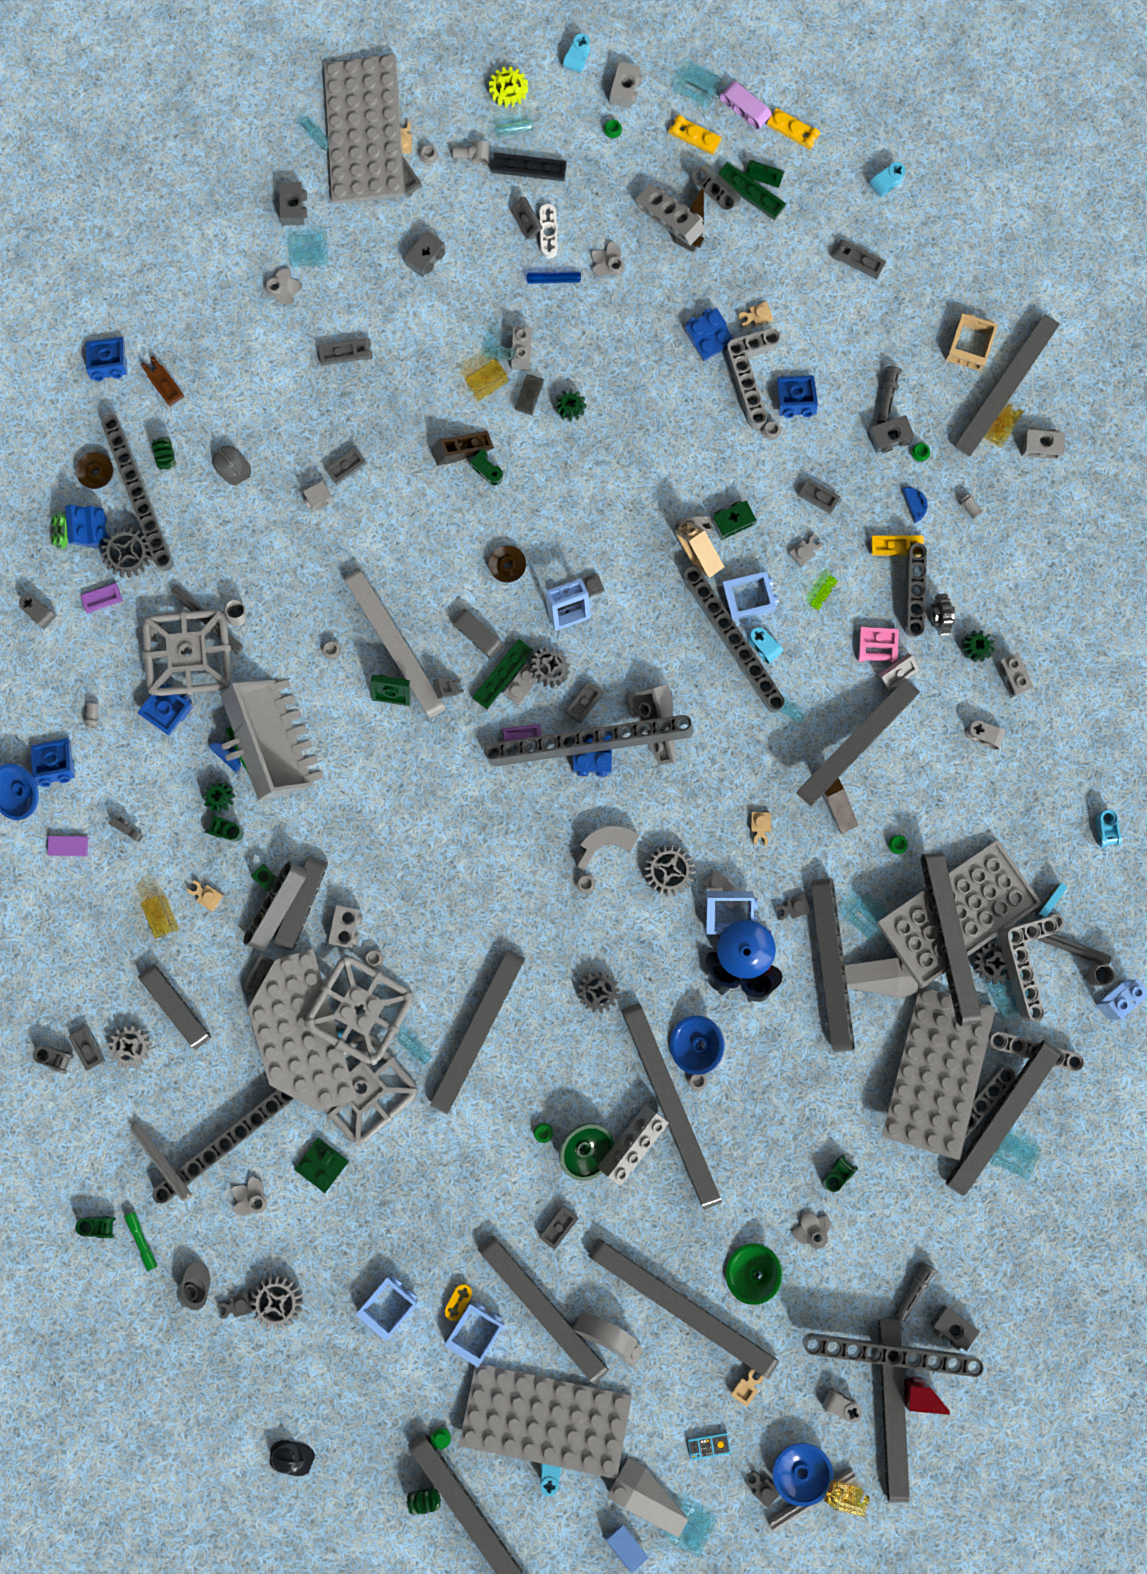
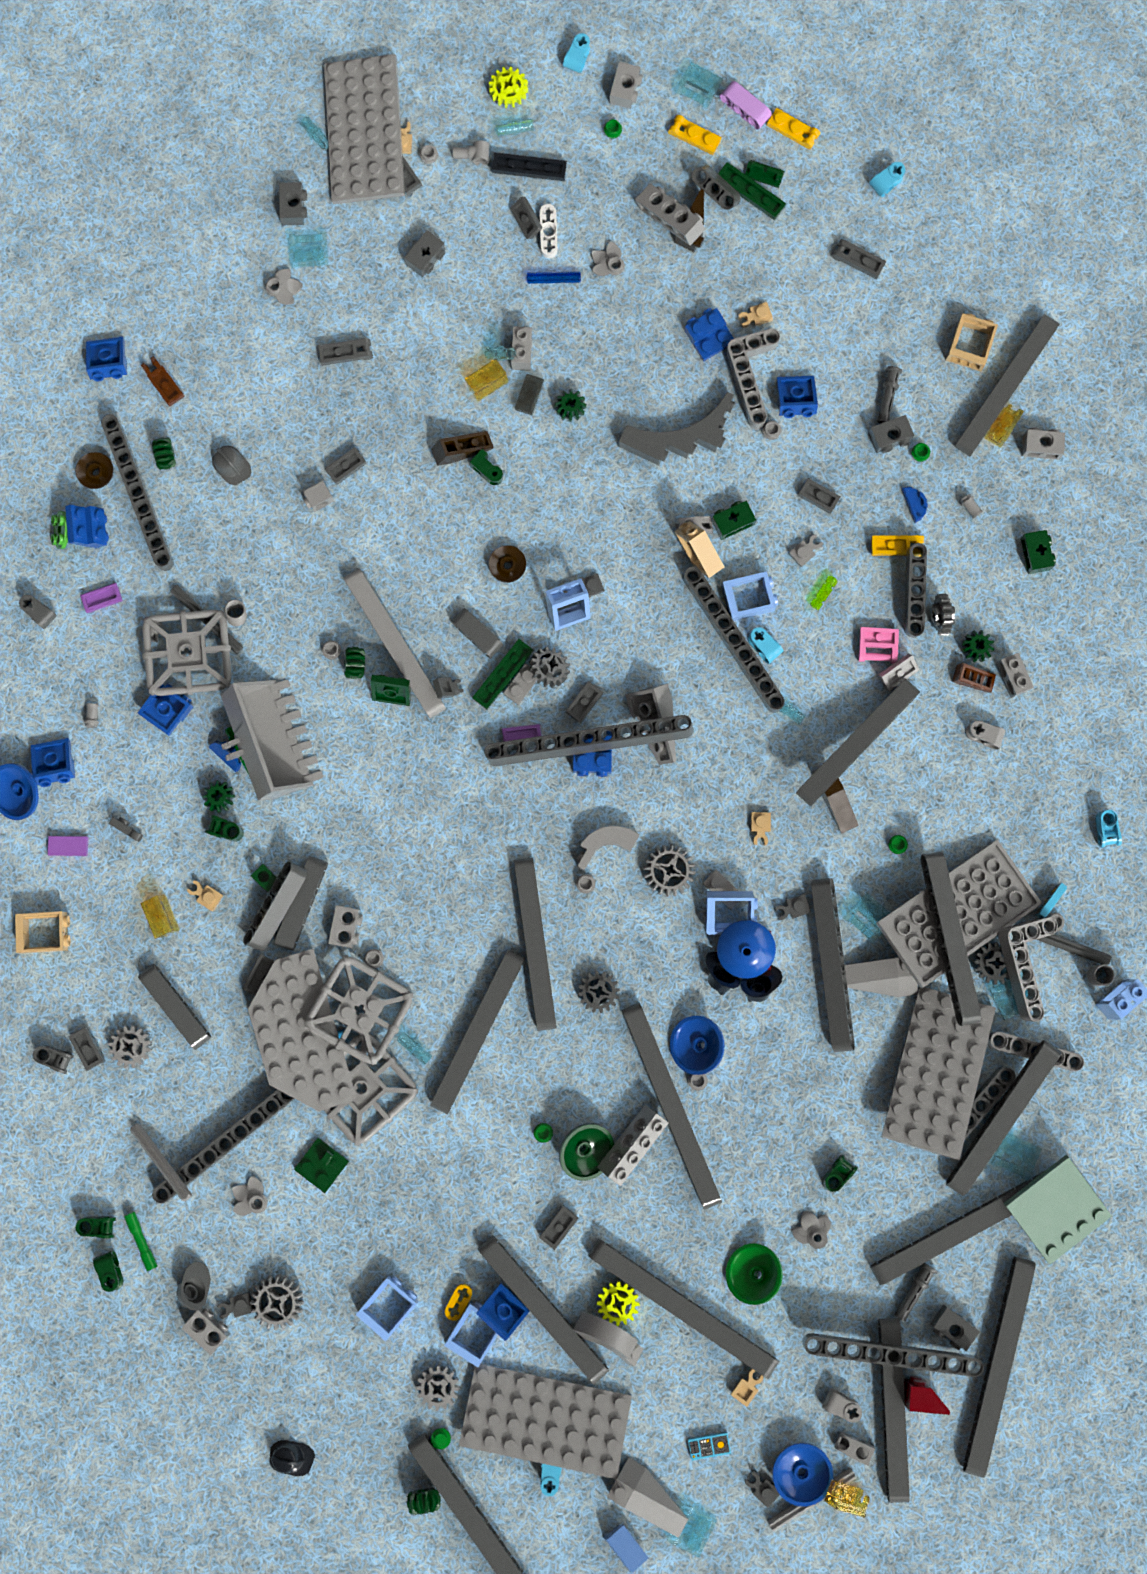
dark grey gear [100,526,152,578] -> none
none -> tan window [15,911,71,954]
none -> dark green piece [93,1251,124,1292]
none -> light grey brick [182,1308,230,1355]
none -> dark green gear [344,646,365,679]
none -> light grey gear [416,1364,460,1411]
none -> blue plate [476,1284,530,1341]
none -> dark grey beam [514,857,557,1031]
none -> neon yellow gear [597,1281,640,1326]
none -> dark grey arch [618,392,735,466]
none -> light grey leg [834,1432,875,1466]
none -> dark grey beam [870,1170,1046,1285]
none -> reddish brown slope [952,663,996,693]
none -> dark grey beam [963,1256,1036,1478]
none -> plate [1003,1155,1112,1264]
none -> dark green brick [1020,530,1056,574]

